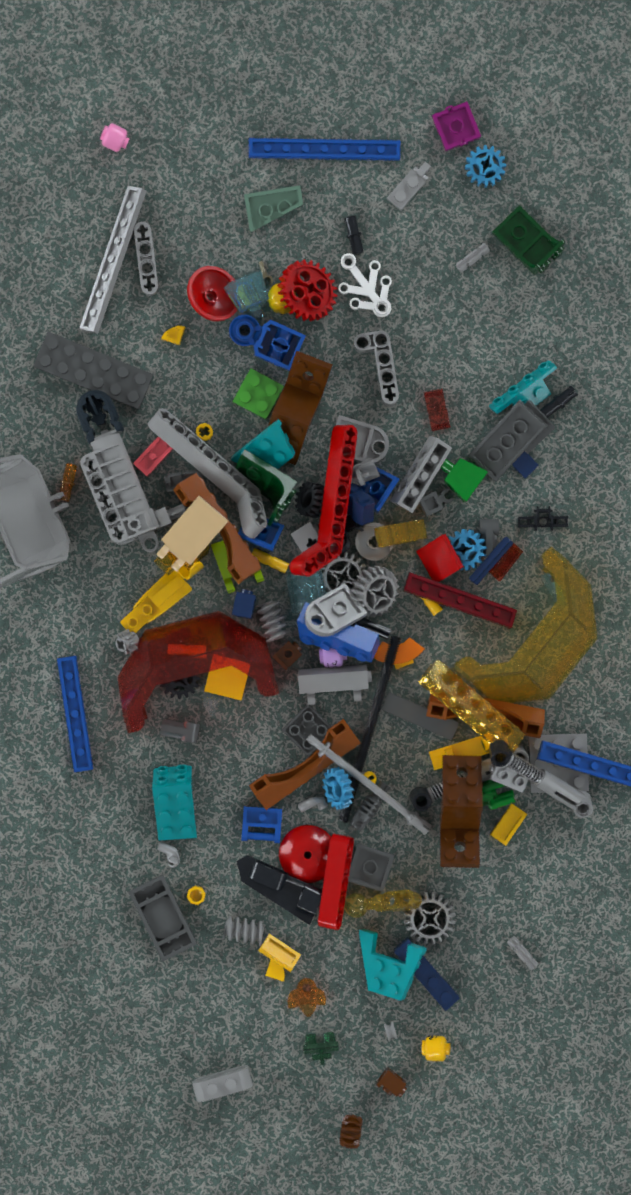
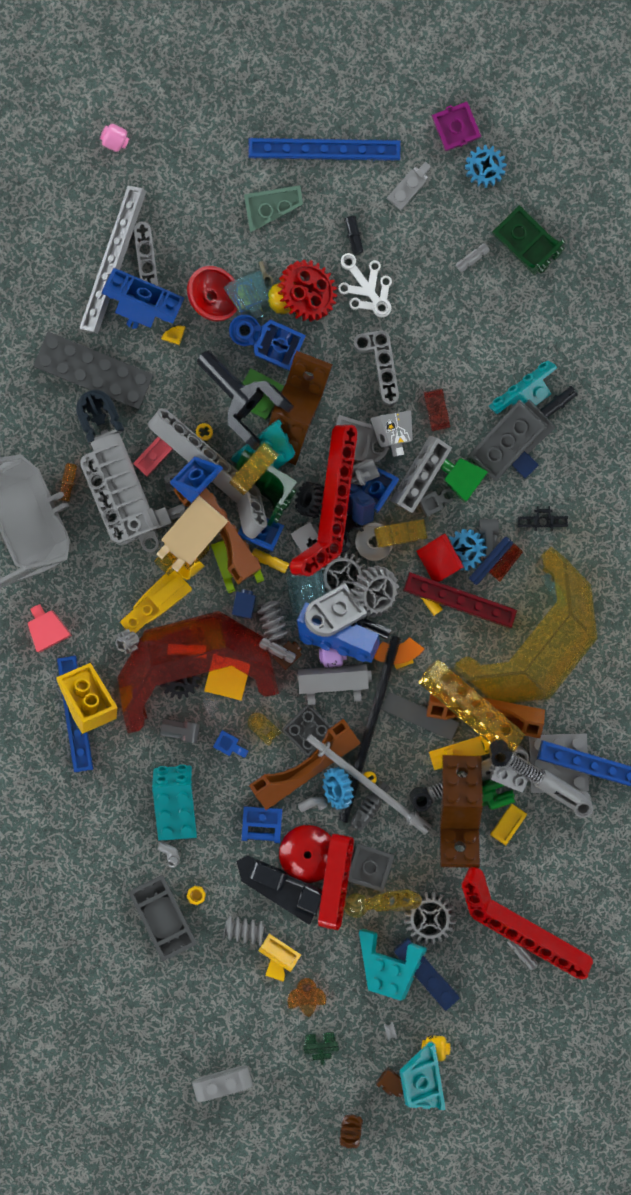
none -> coral torso [28,604,72,653]
none -> yellow slope [56,663,118,734]
none -> blue brick [101,268,184,329]
none -> blue slope [170,456,223,503]
none -> black piece [197,350,294,450]
none -> blue plate [213,730,249,757]
none -> clear yellow beam [229,442,279,496]
none -> clear yellow plate [248,713,282,746]
none -> light grey axle [259,638,296,663]
none -> light grey torso [371,410,413,457]
none -> teal wing [399,1041,446,1110]
none -> red beam [462,867,593,980]

